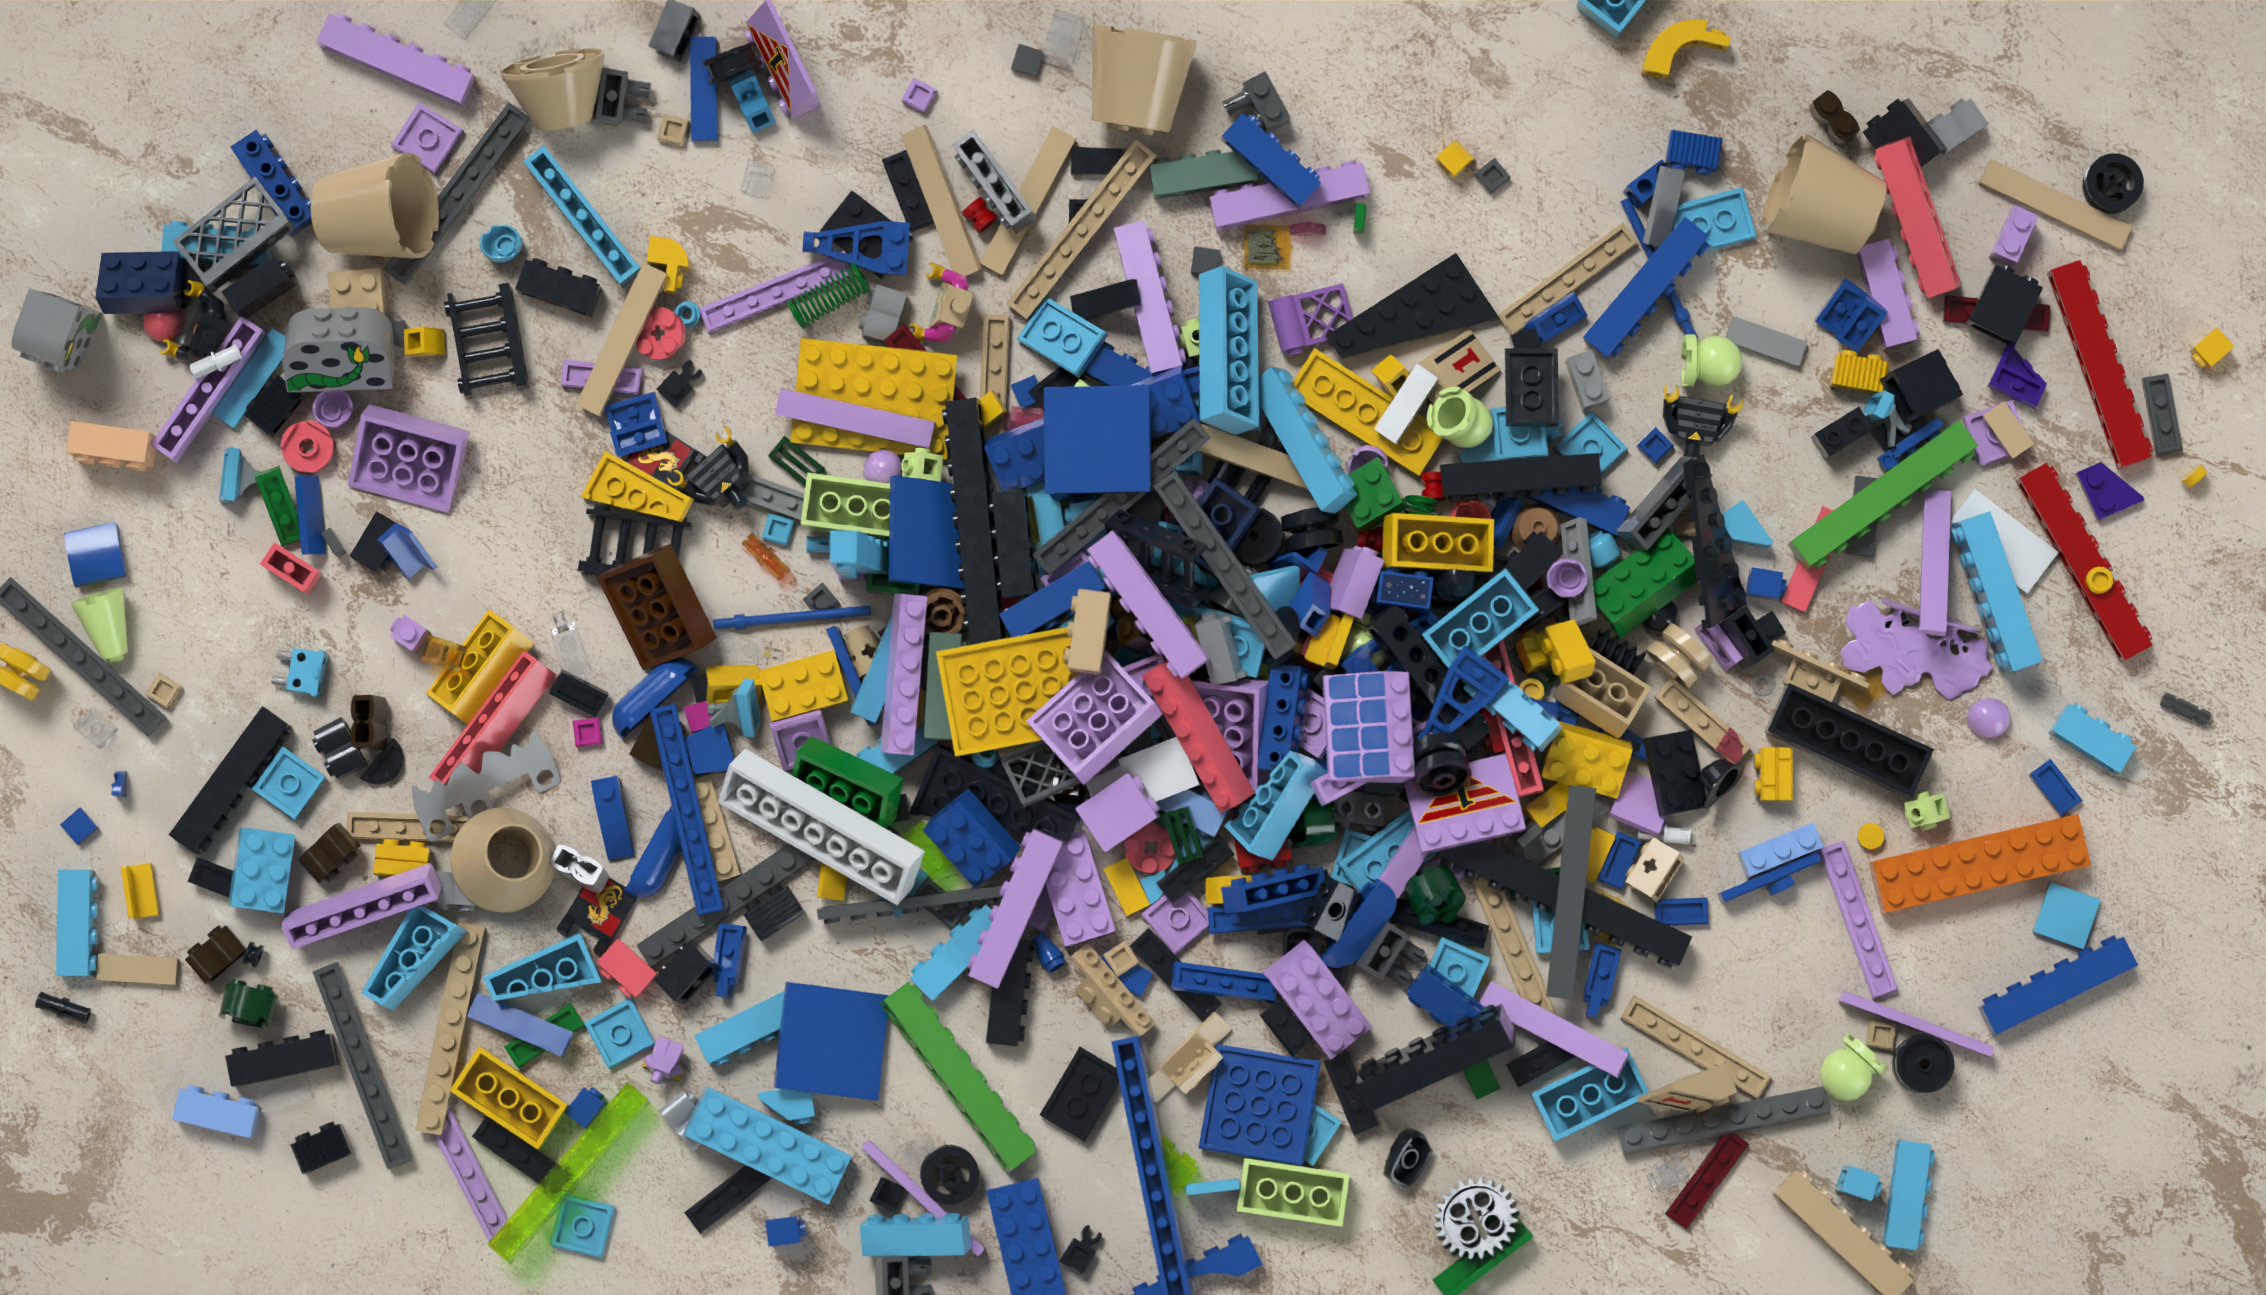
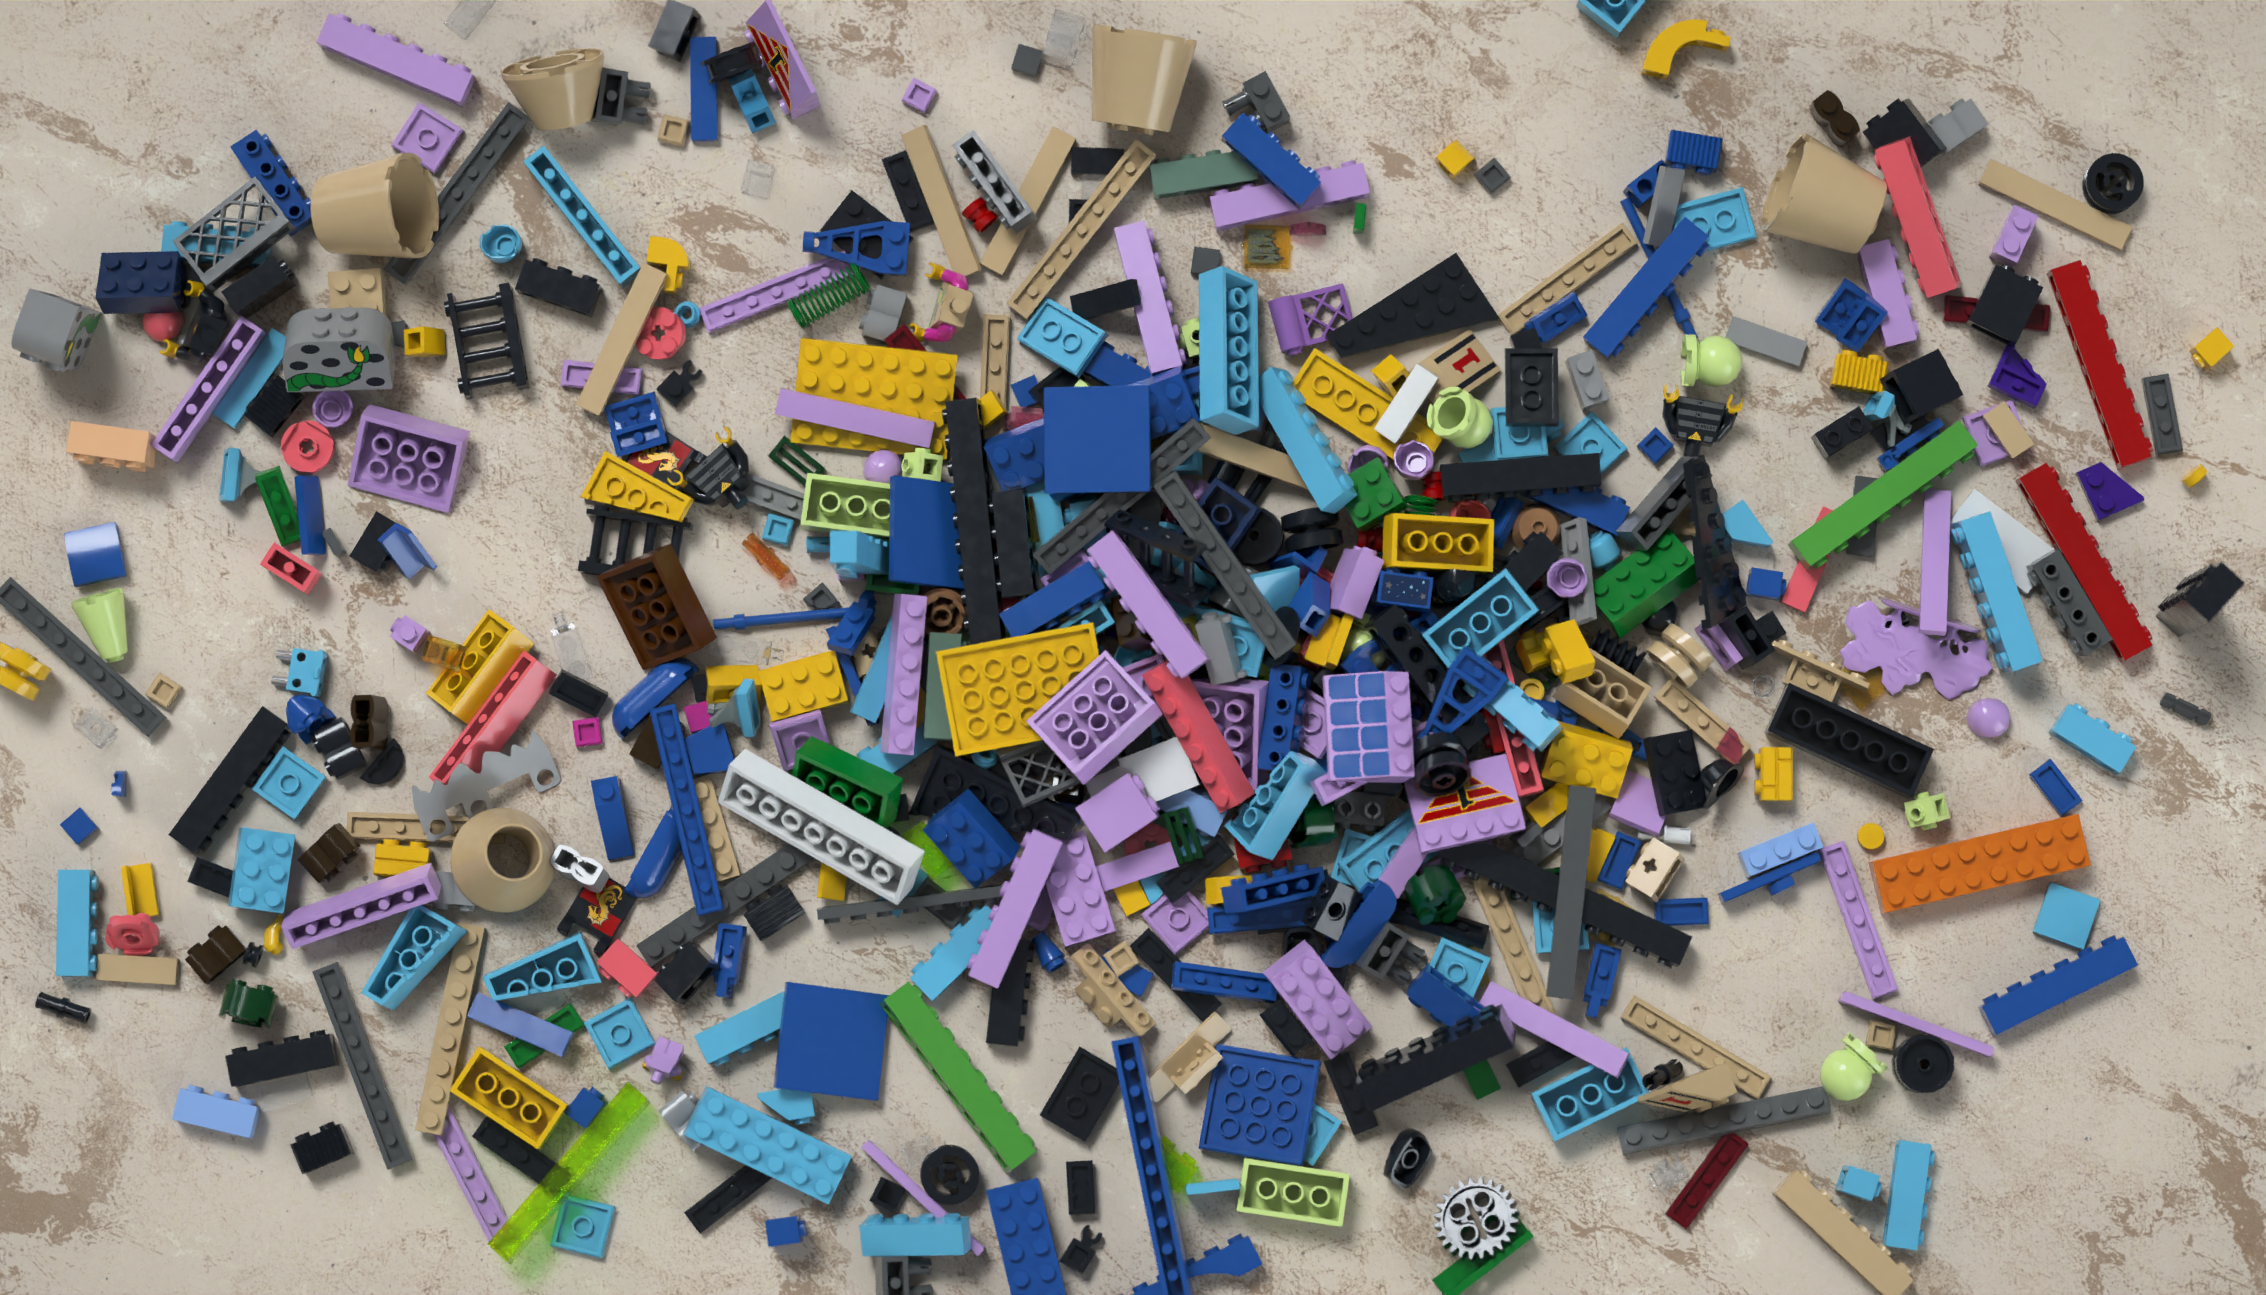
white axle [189,344,243,378] -> none
tan brick [1064,589,1112,676] -> none
yellow tile [2085,567,2113,594] -> none
none -> coral plate [105,913,160,956]
none -> yellow arm [264,914,284,955]
none -> blue brick [286,694,336,744]
none -> blue hinge [827,590,877,656]
none -> black plate [1066,1160,1095,1215]
none -> lavender tile [1096,841,1179,892]
none -> lavender hair [1393,440,1435,481]
none -> black pin [1642,1059,1683,1090]
none -> dark grey brick [2026,549,2113,656]
none -> black brick [2156,561,2245,637]

